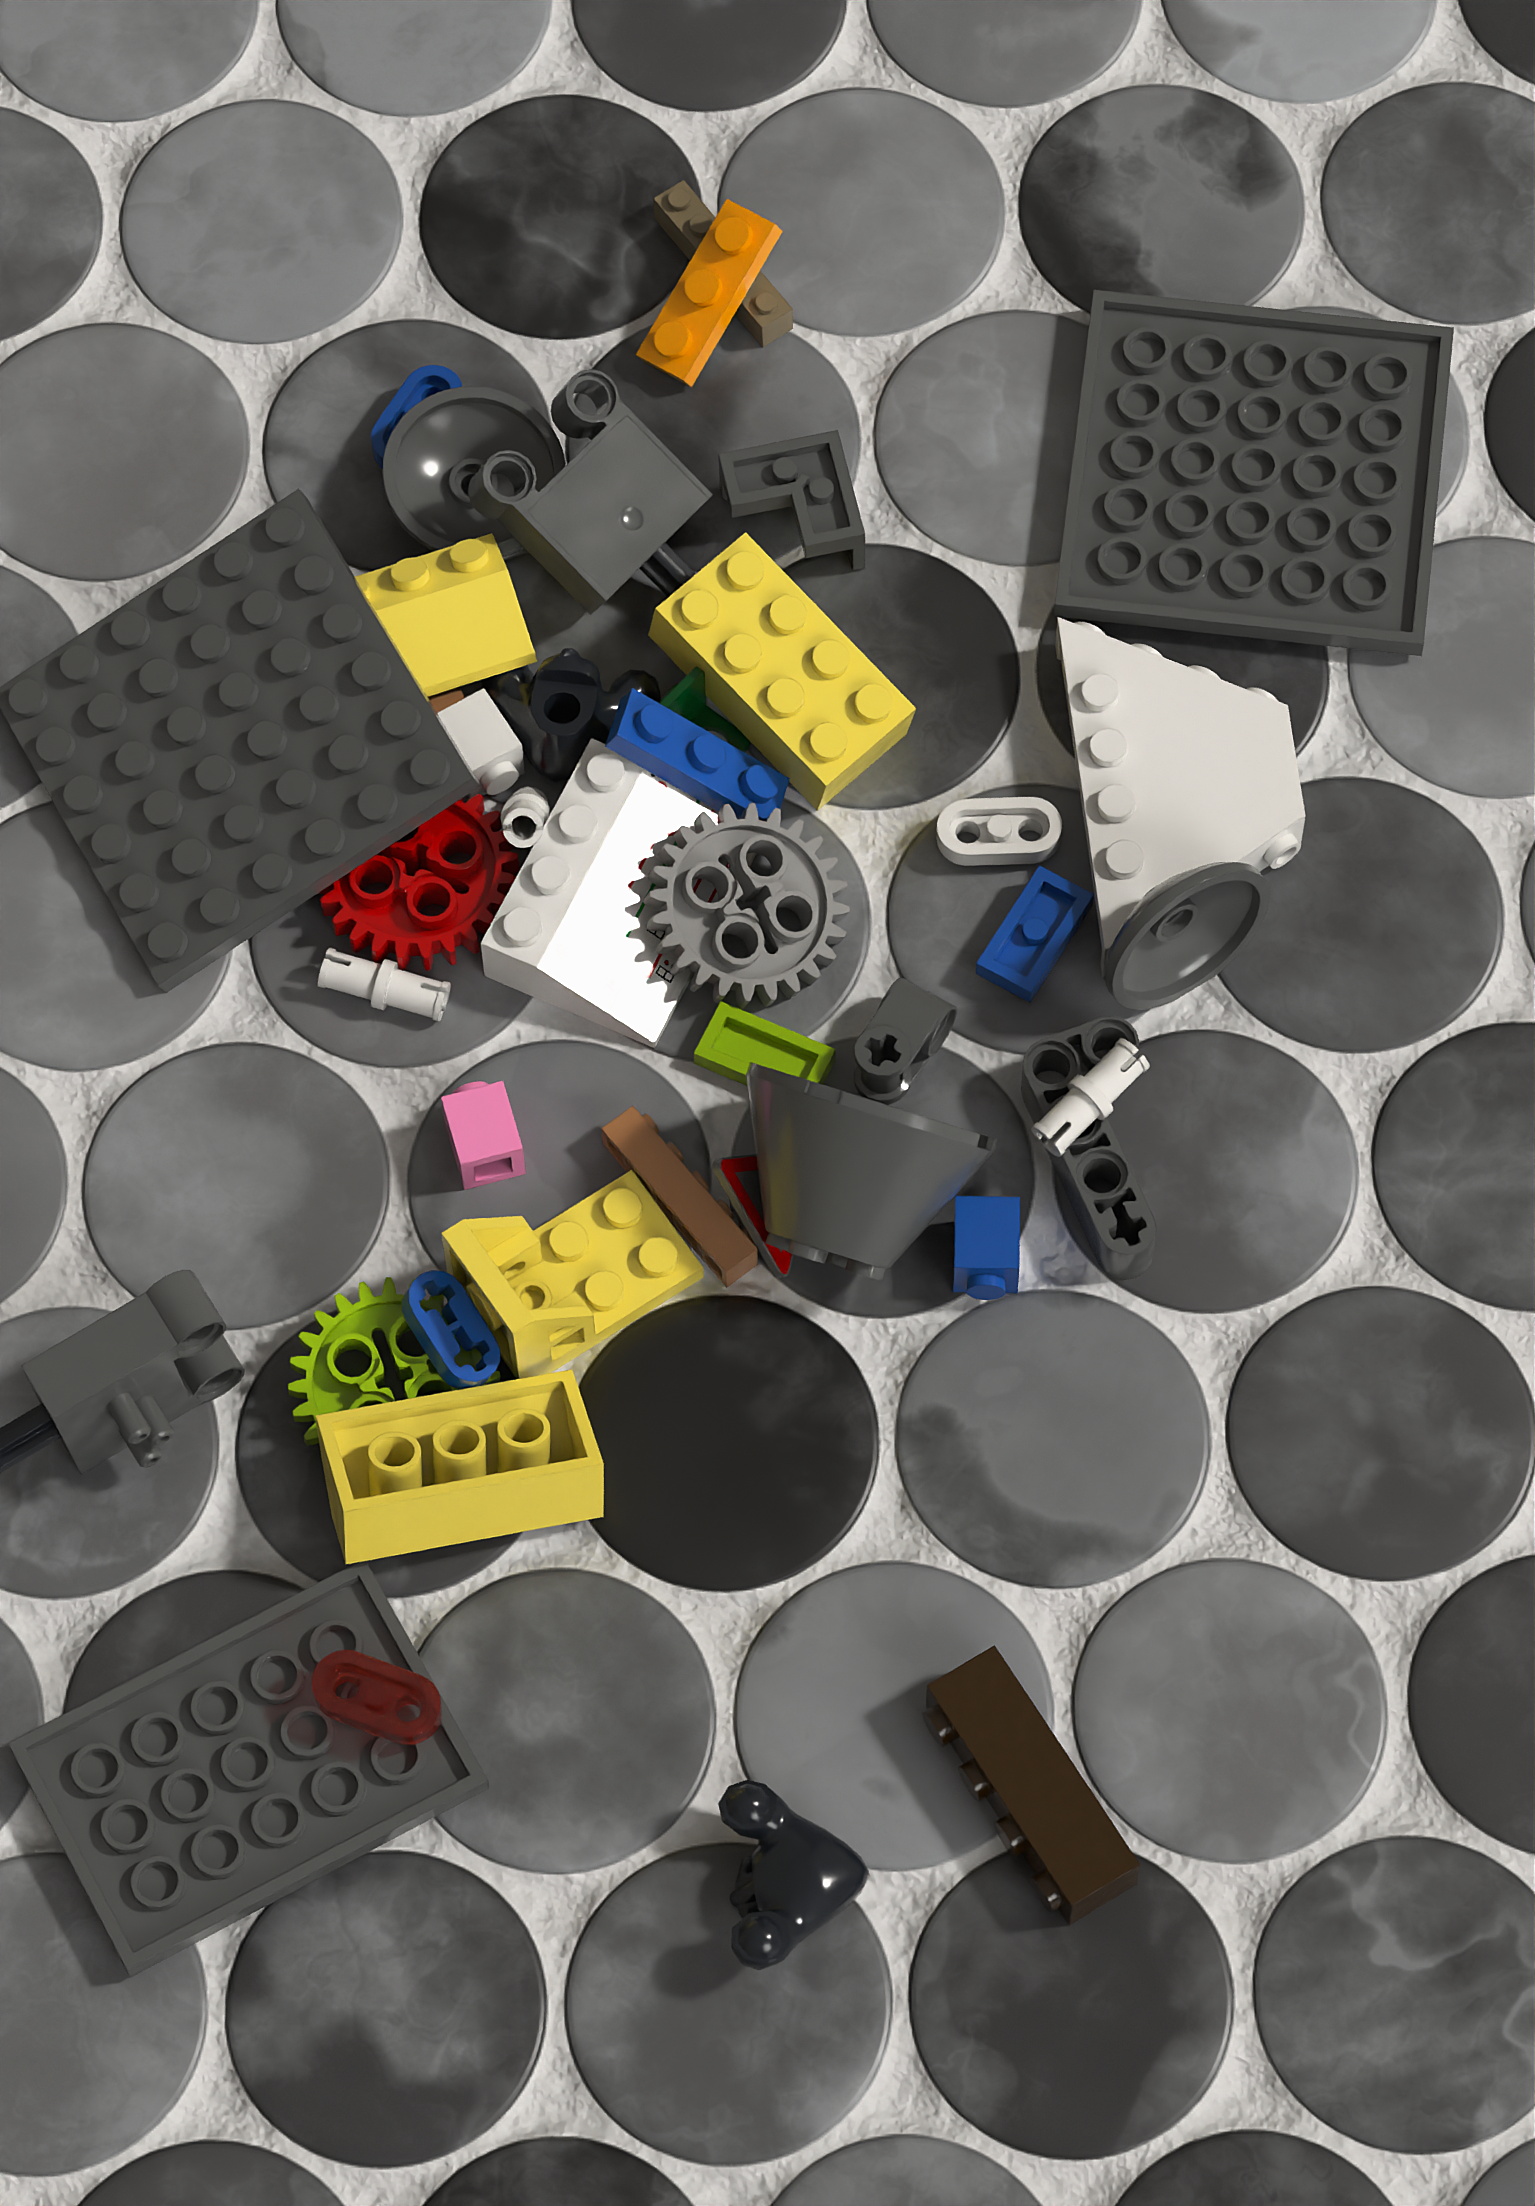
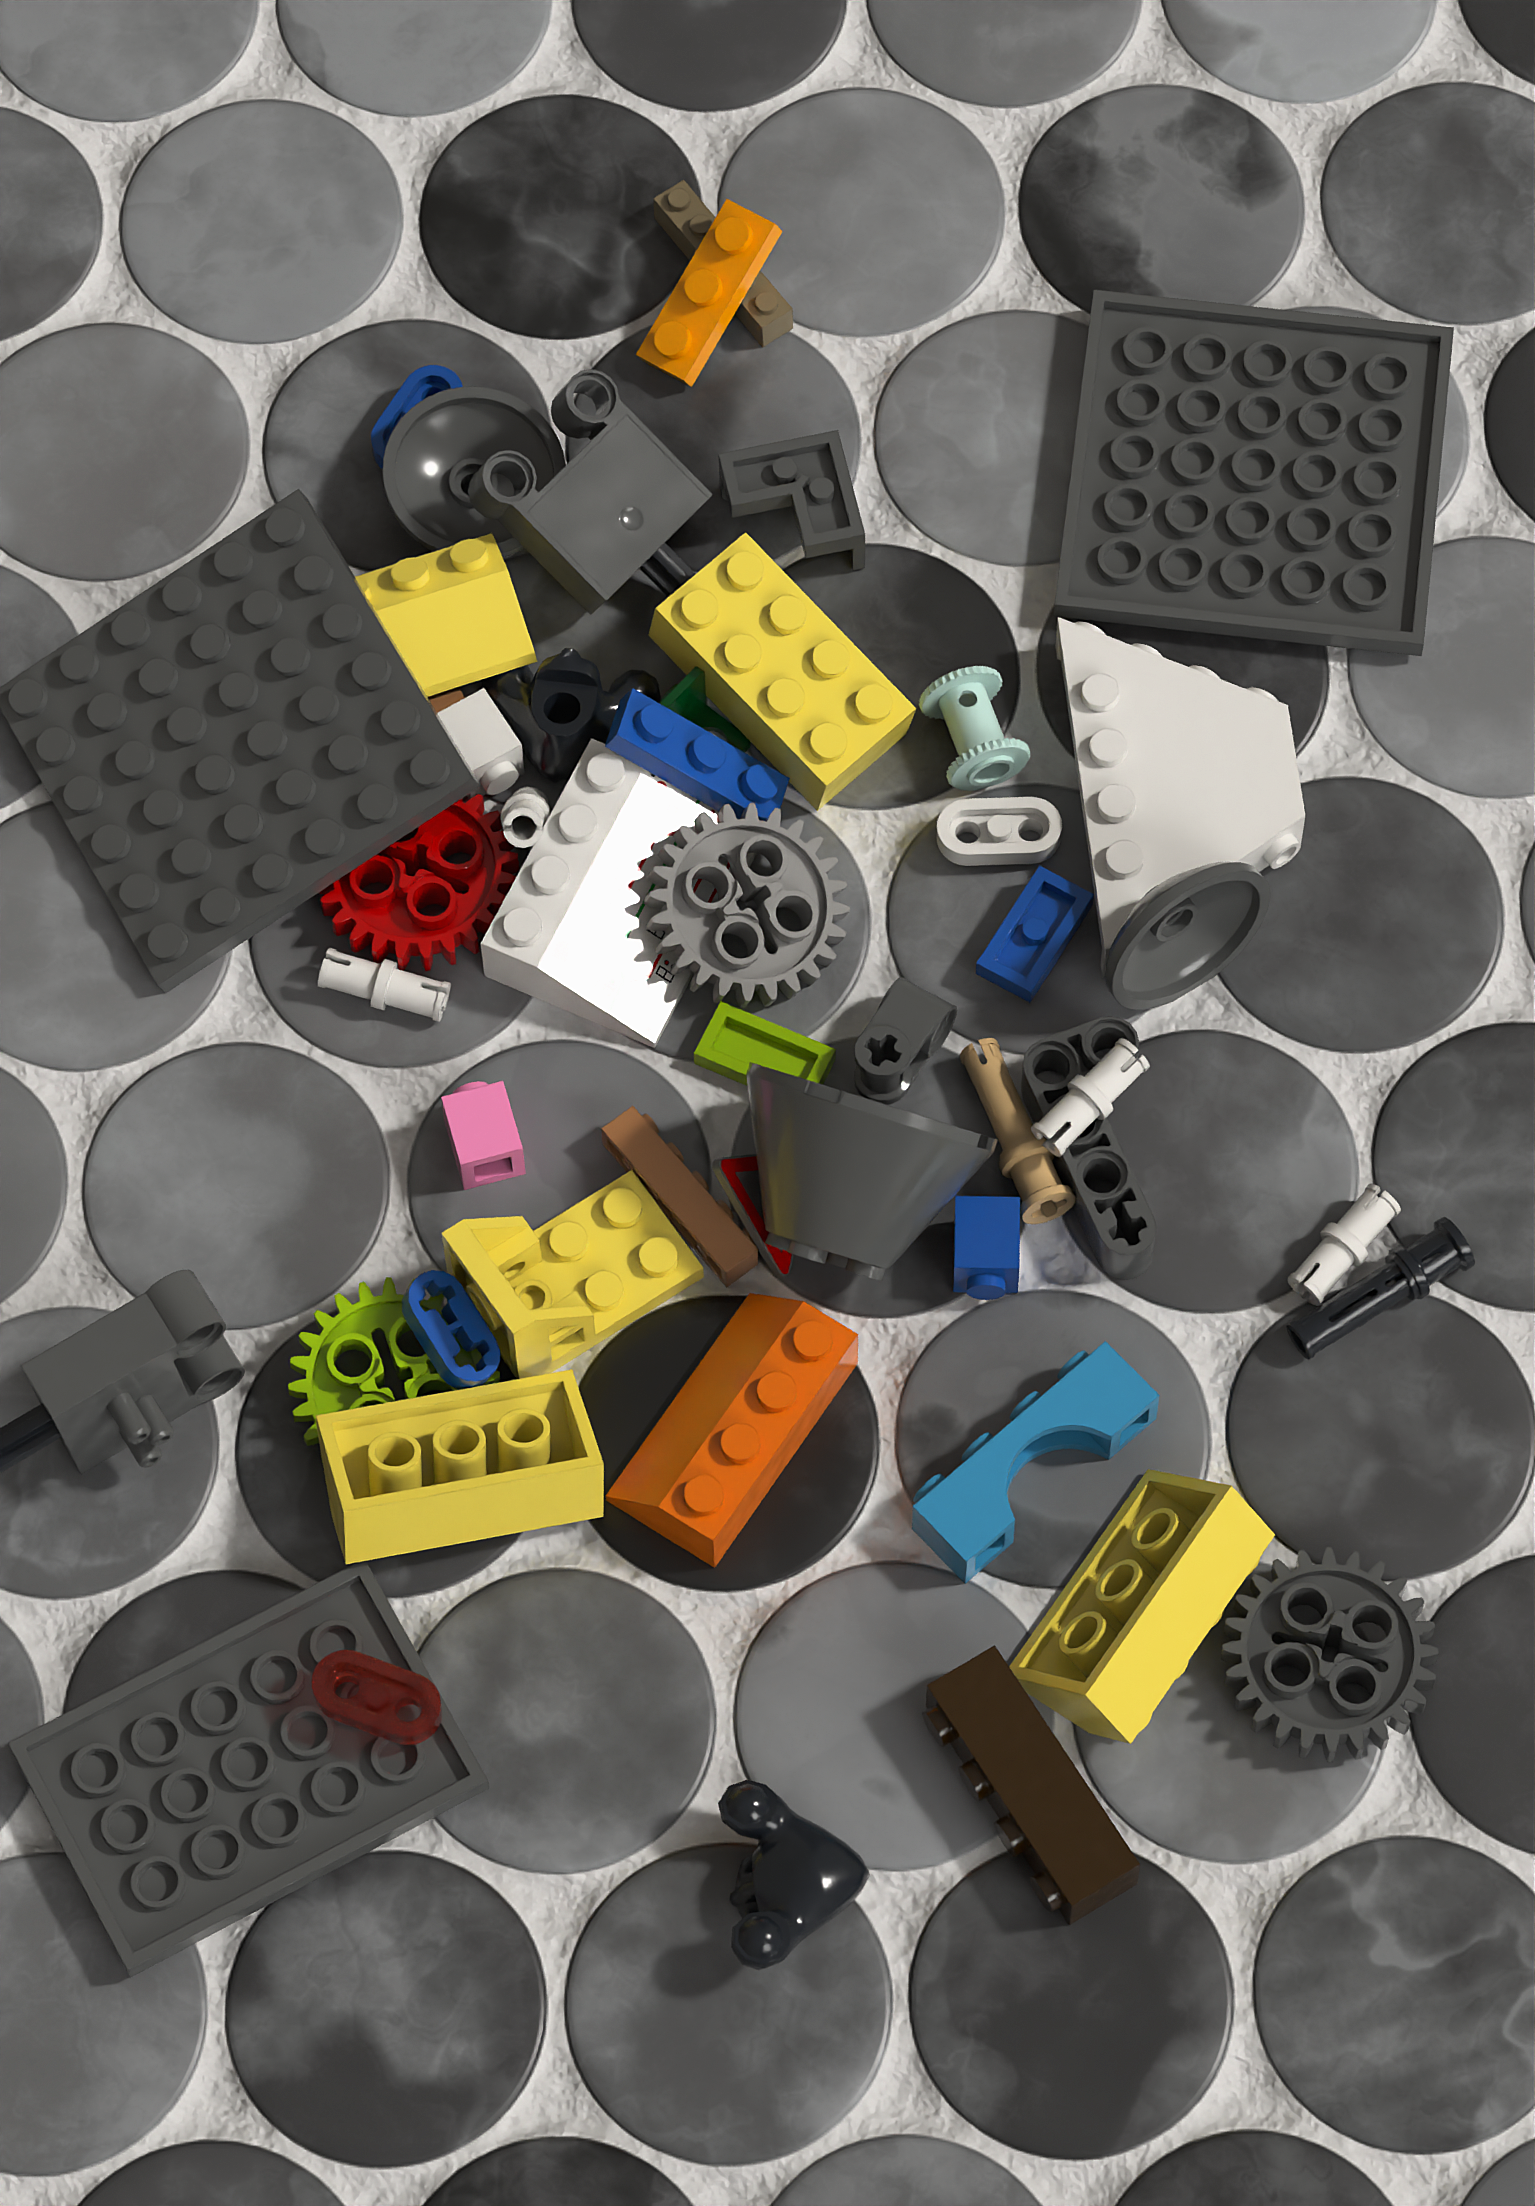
none -> orange slope [605,1293,858,1568]
none -> dark azure arch [912,1341,1160,1584]
none -> light aqua hose [919,666,1030,791]
none -> tan pin [960,1038,1076,1224]
none -> light yellow slope [1009,1469,1275,1744]
none -> dark grey gear [1221,1547,1439,1762]
none -> black pin [1286,1217,1475,1360]
none -> white pin [1287,1183,1401,1306]

